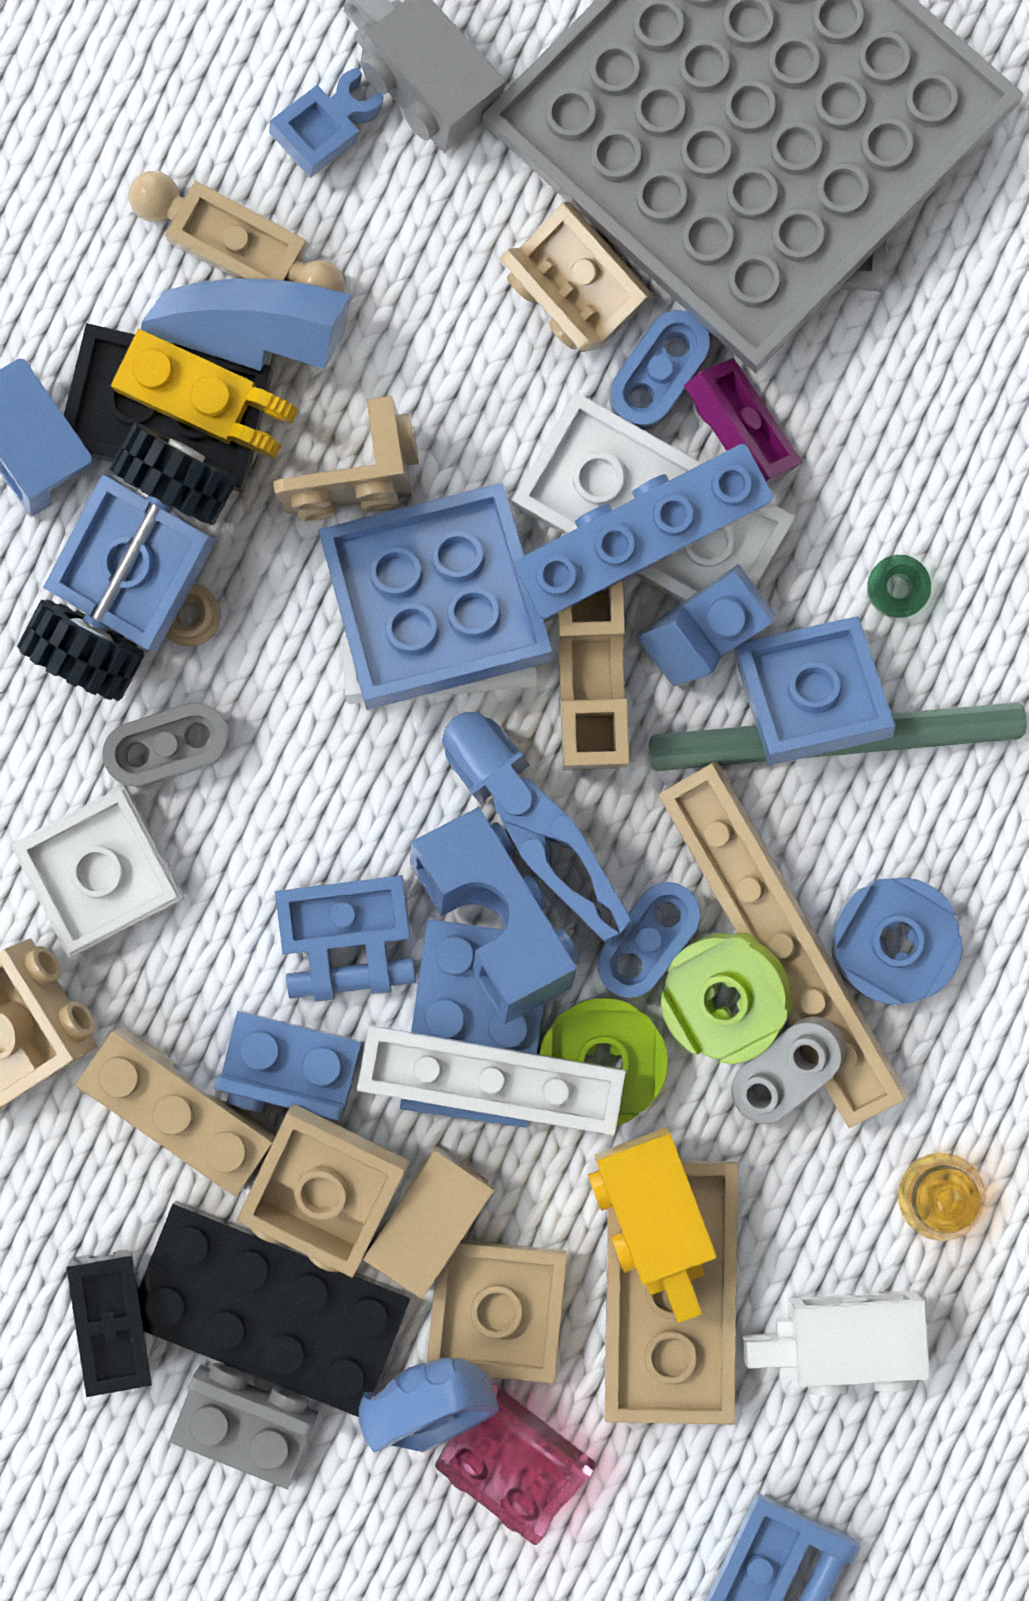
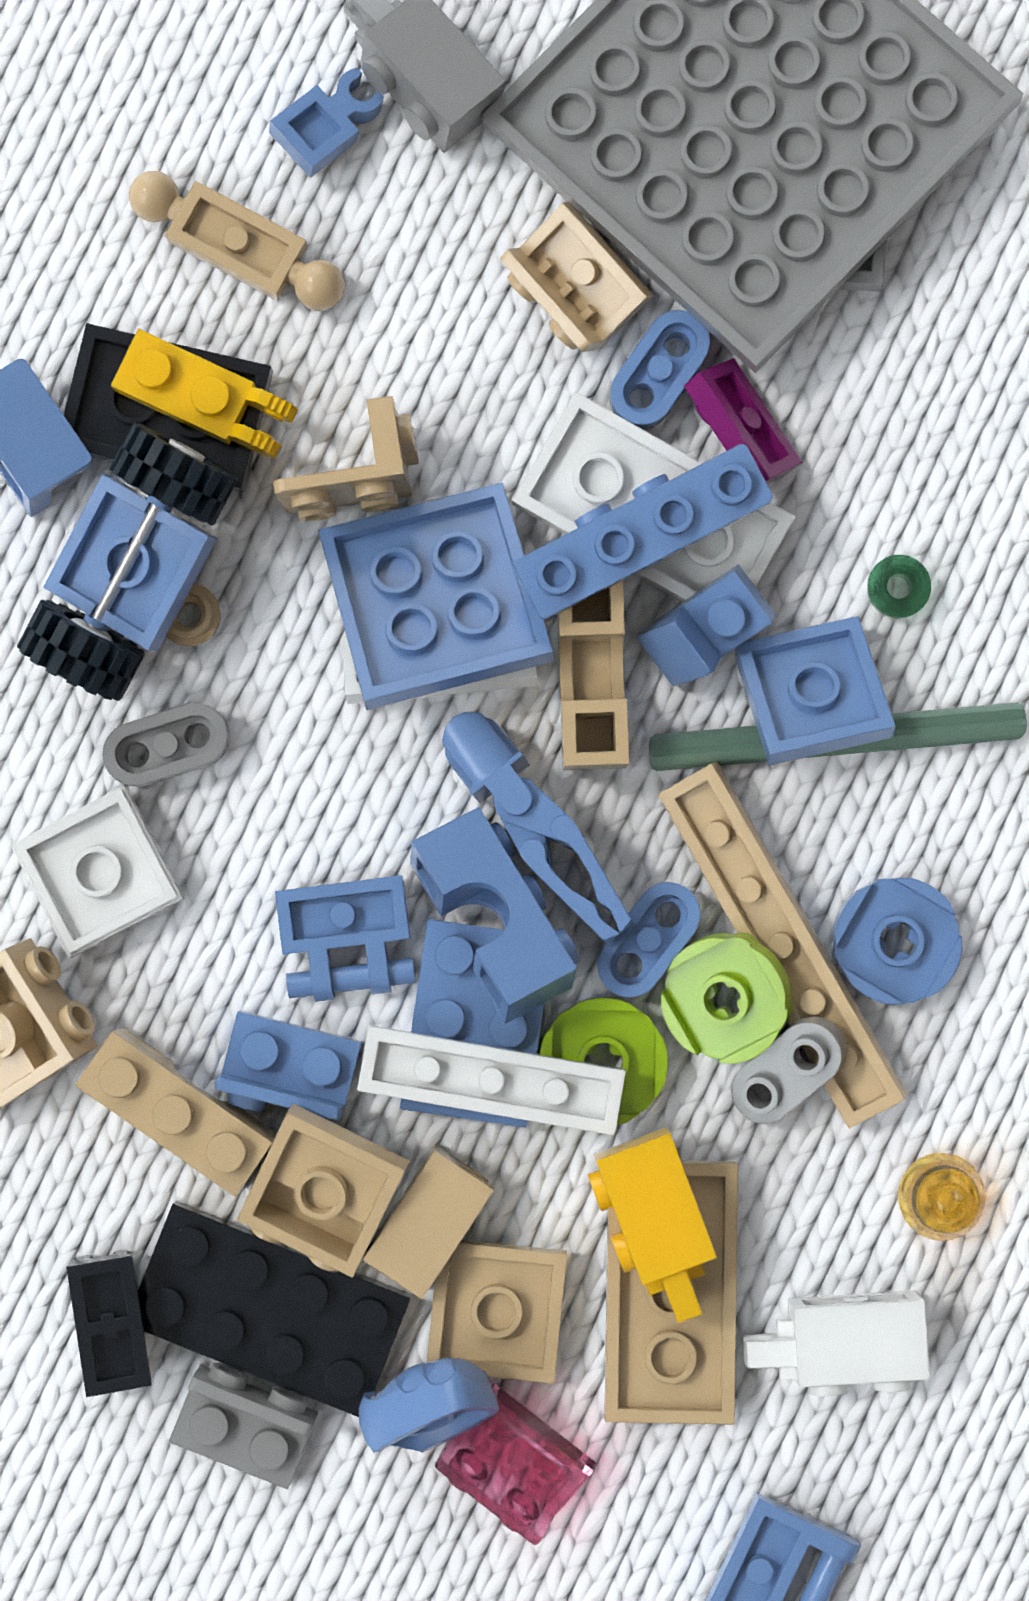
medium blue slope [141,278,351,371] -> none

